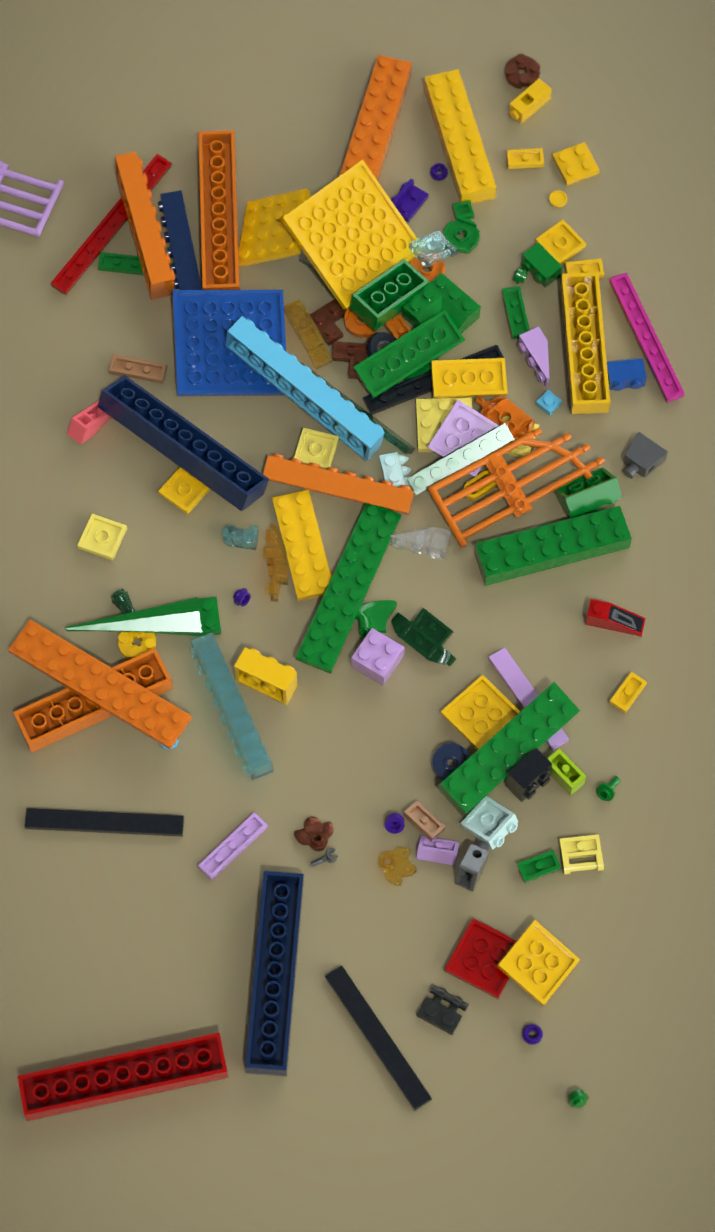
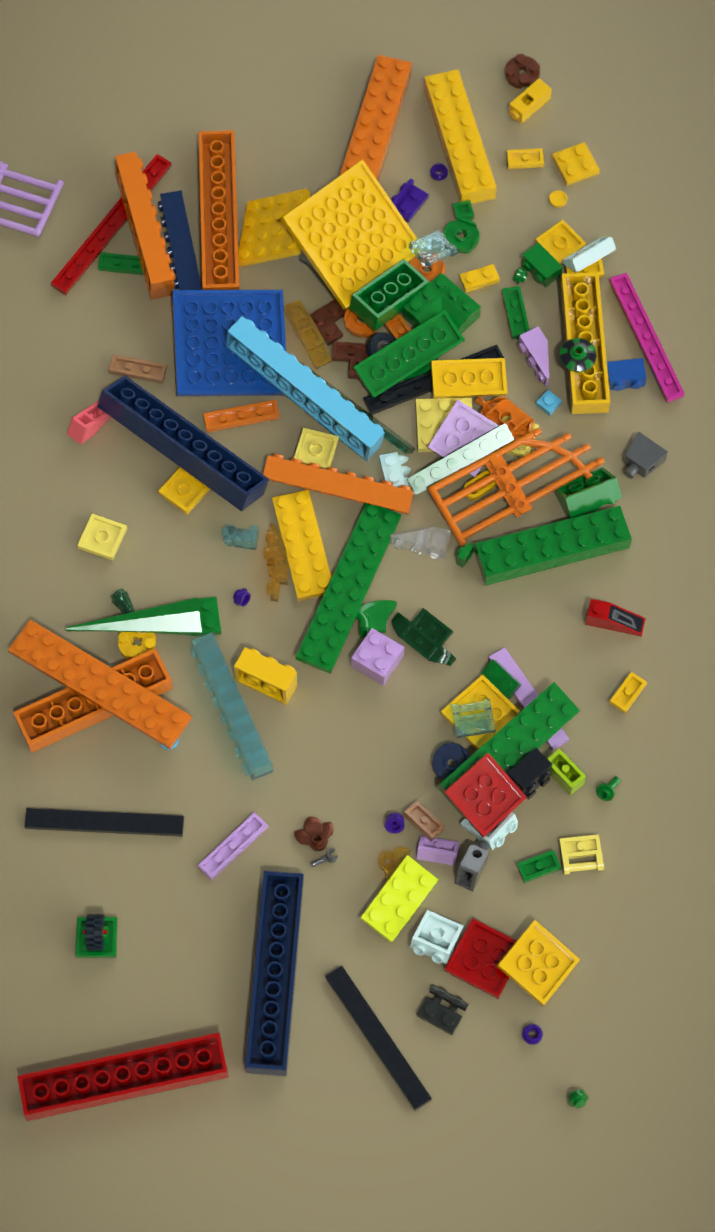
none -> green plate [76,914,118,958]
none -> orange plate [203,399,280,433]
none -> neon yellow plate [360,855,438,943]
none -> light aqua plate [410,910,464,964]
none -> red plate [443,753,527,837]
none -> clear light blue plate [451,699,496,738]
none -> green plate [456,542,474,568]
none -> yellow plate [459,264,500,293]
none -> green plate [481,659,522,699]
none -> dish [559,338,597,372]
none -> light aqua slope [562,237,616,272]

